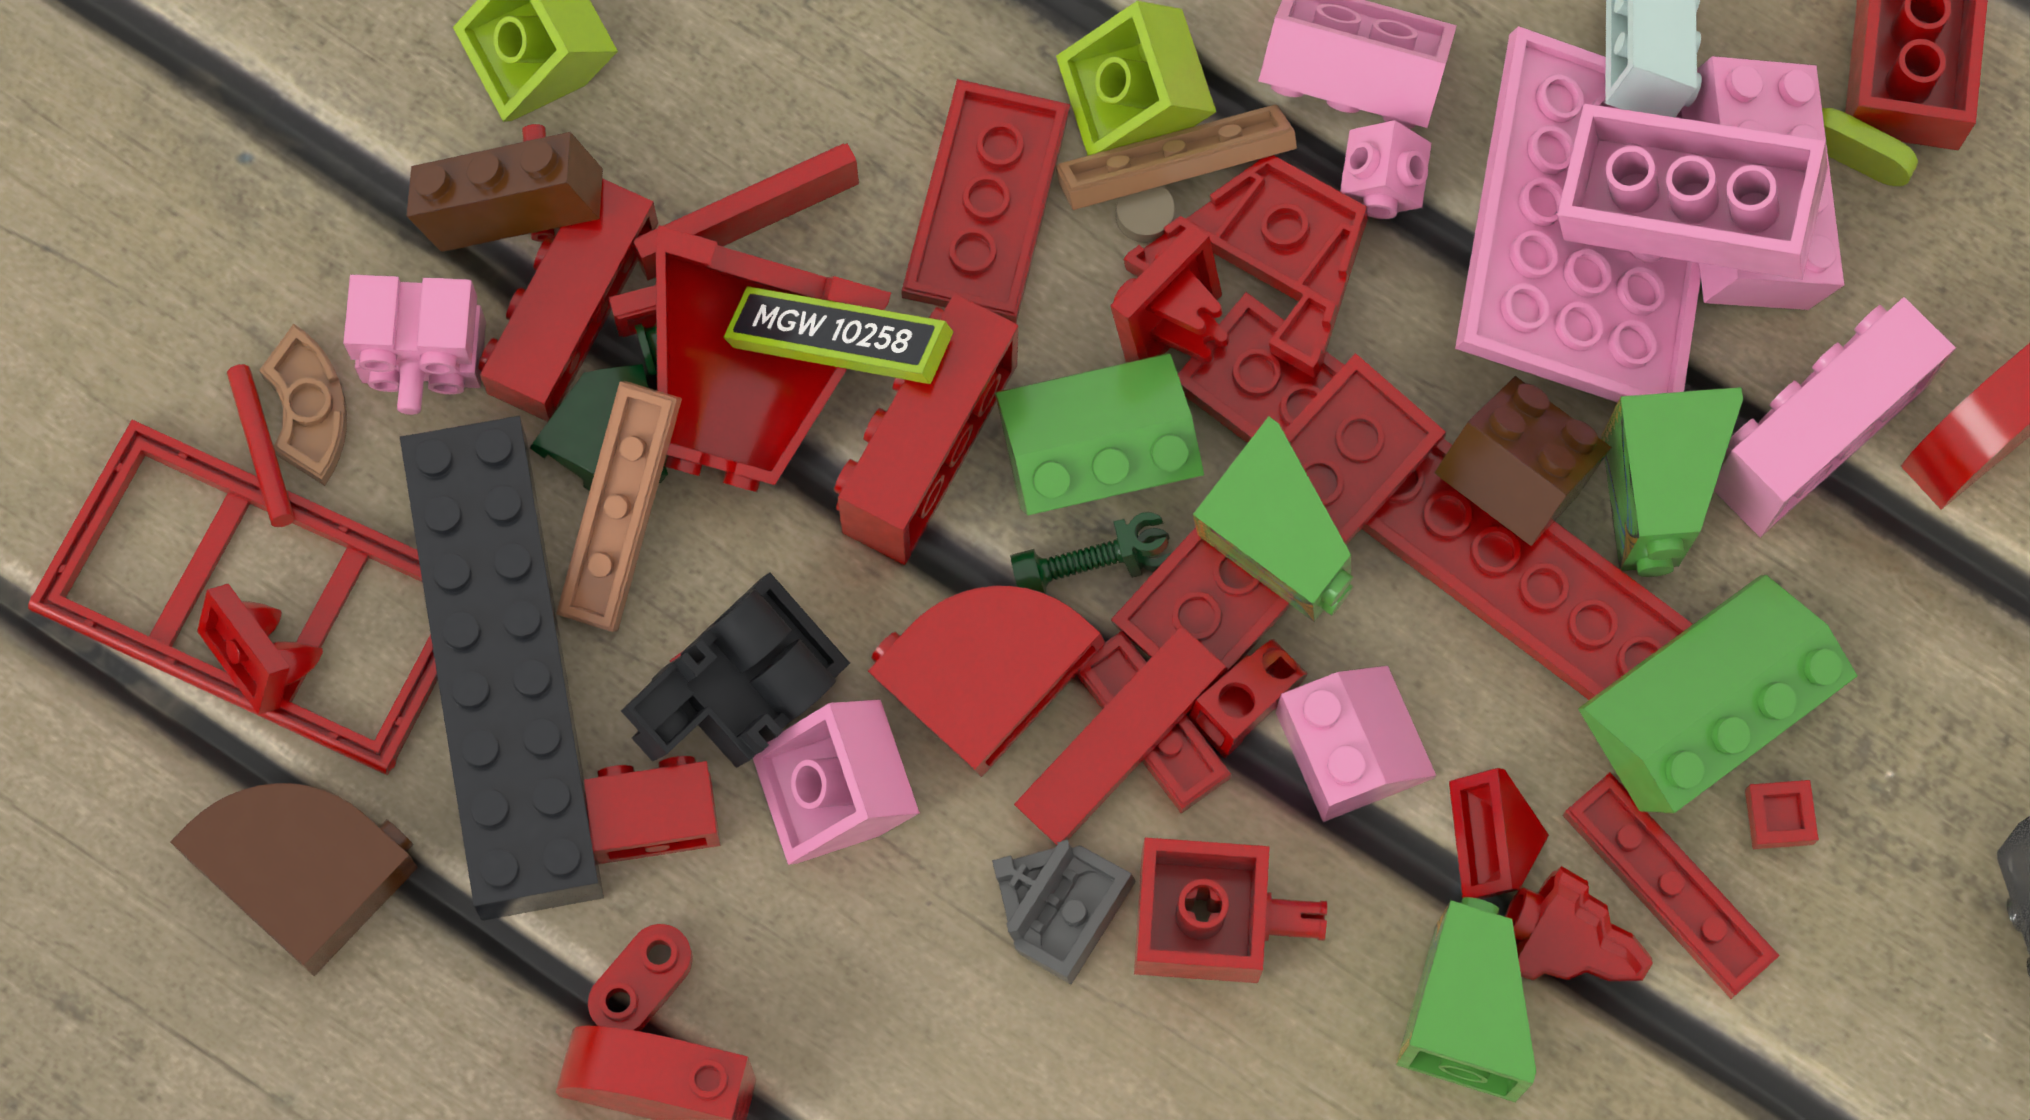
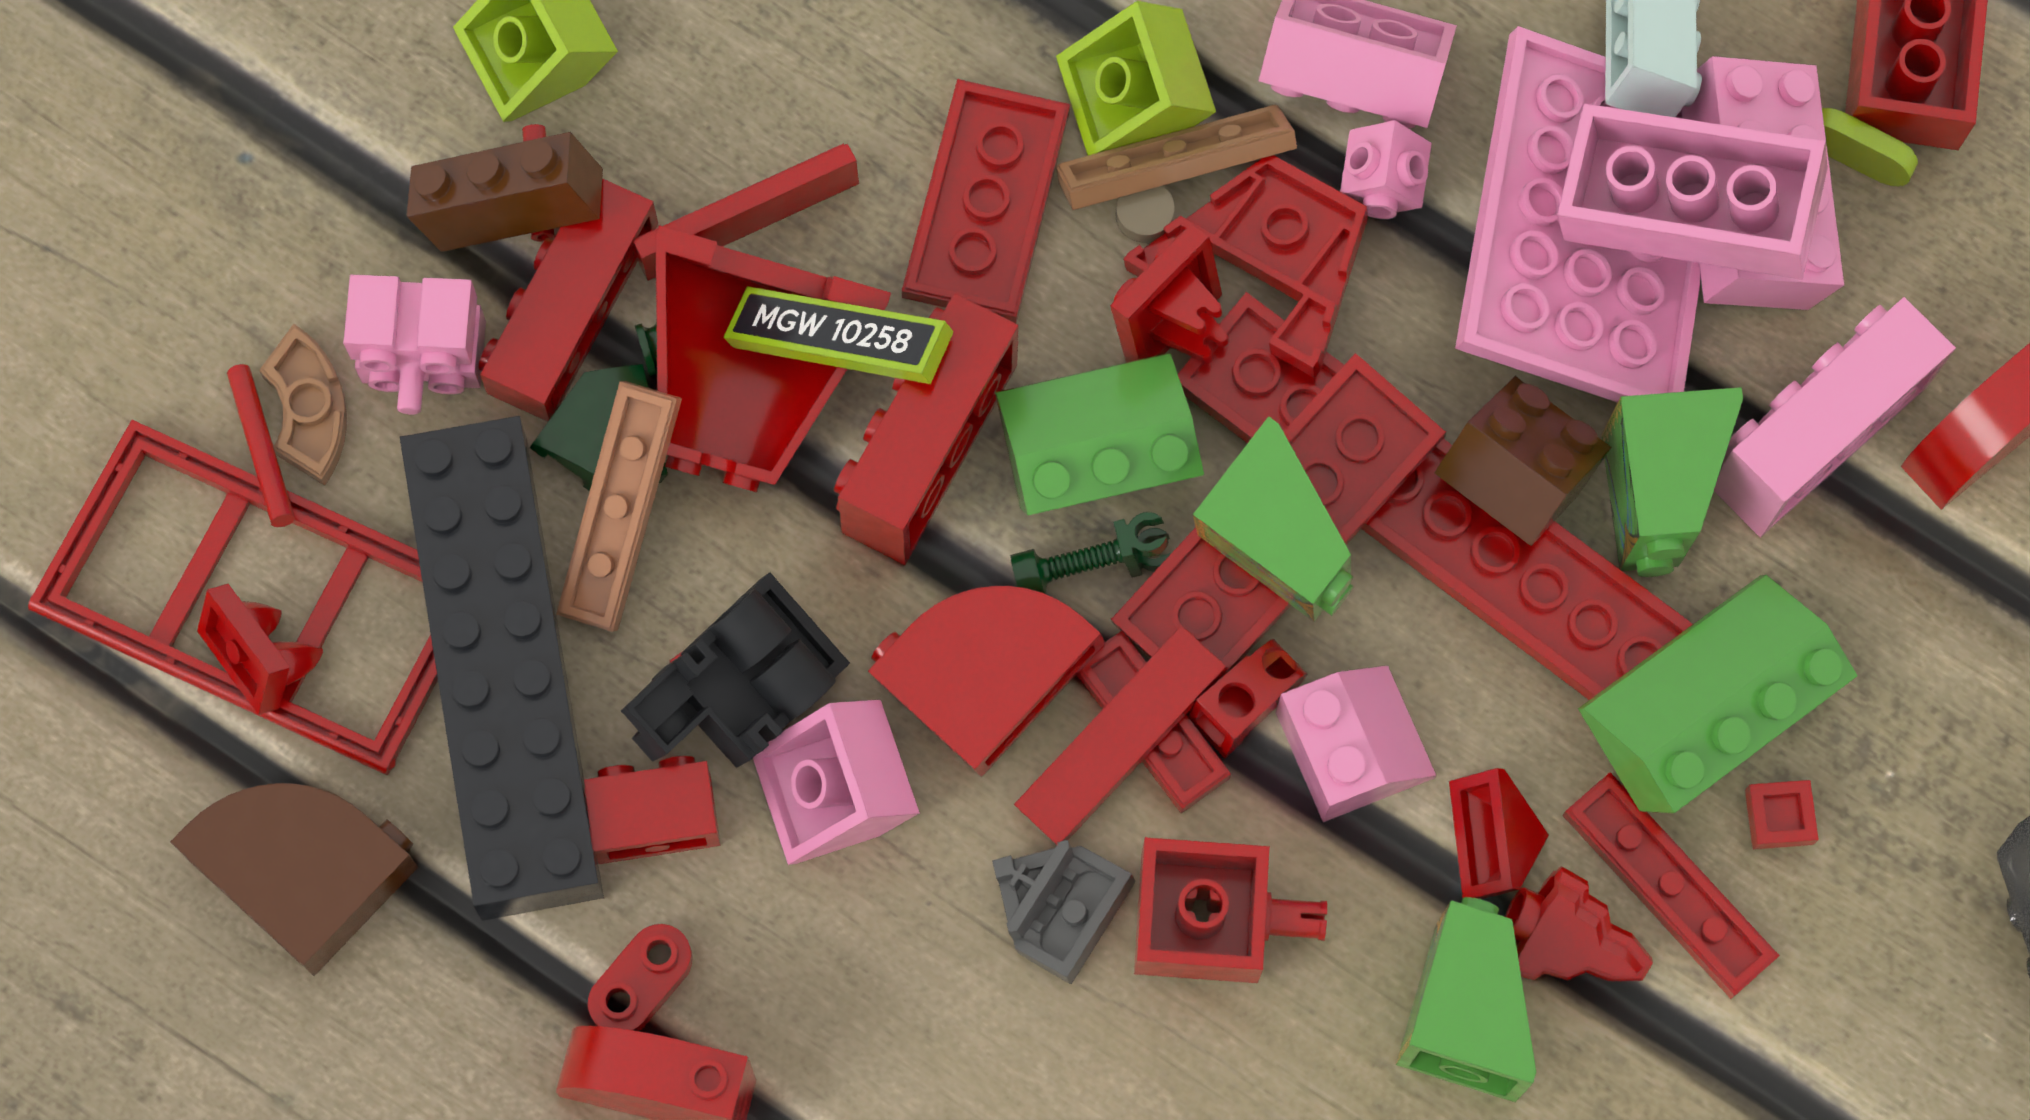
red tile [609,285,657,337] -> none

